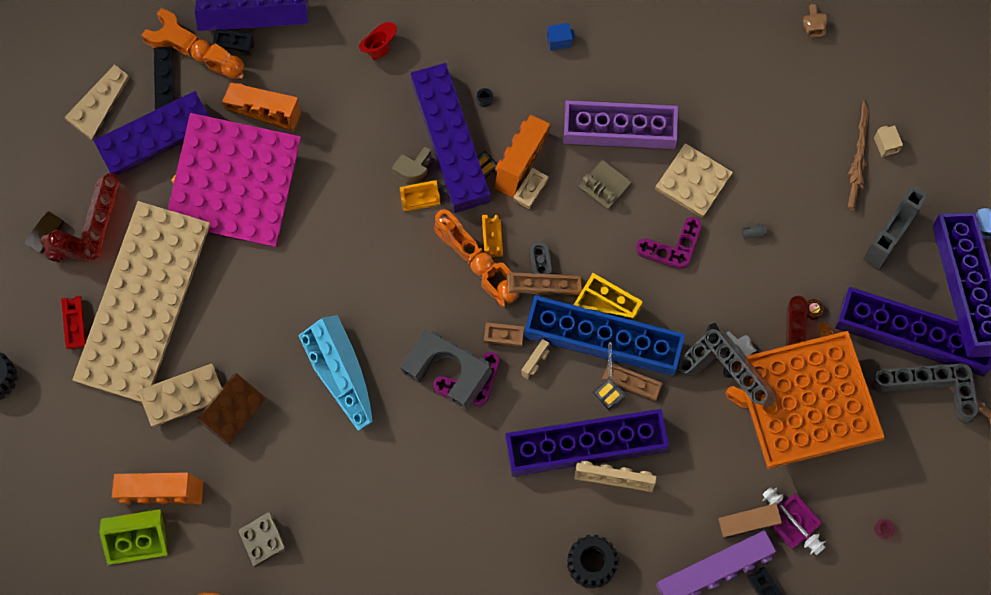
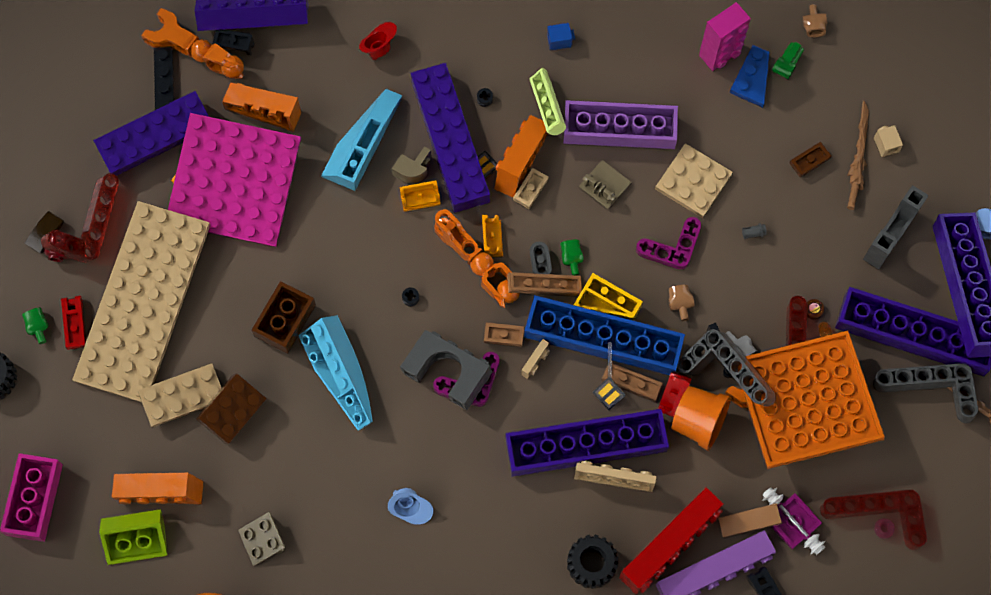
tan wing [65,64,129,142] -> none
none -> dark pink brick [0,453,63,542]
none -> green piece [22,307,48,344]
none -> reddish brown brick [251,281,316,354]
none -> medium azure wedge [321,89,403,191]
none -> light blue piece [388,488,433,524]
none -> black bush [402,287,419,307]
none -> yellowish green brick [529,68,566,135]
none -> green piece [560,239,584,276]
none -> red brick [619,487,723,595]
none -> red hinge [658,371,691,418]
none -> medium nougat piece [669,284,694,322]
none -> orange piece [672,386,731,451]
none -> dark pink brick [699,2,751,71]
none -> blue wing [730,45,770,108]
none -> green piece [772,42,805,80]
none -> reddish brown plate [789,142,831,177]
none -> clear red beam [820,490,927,550]

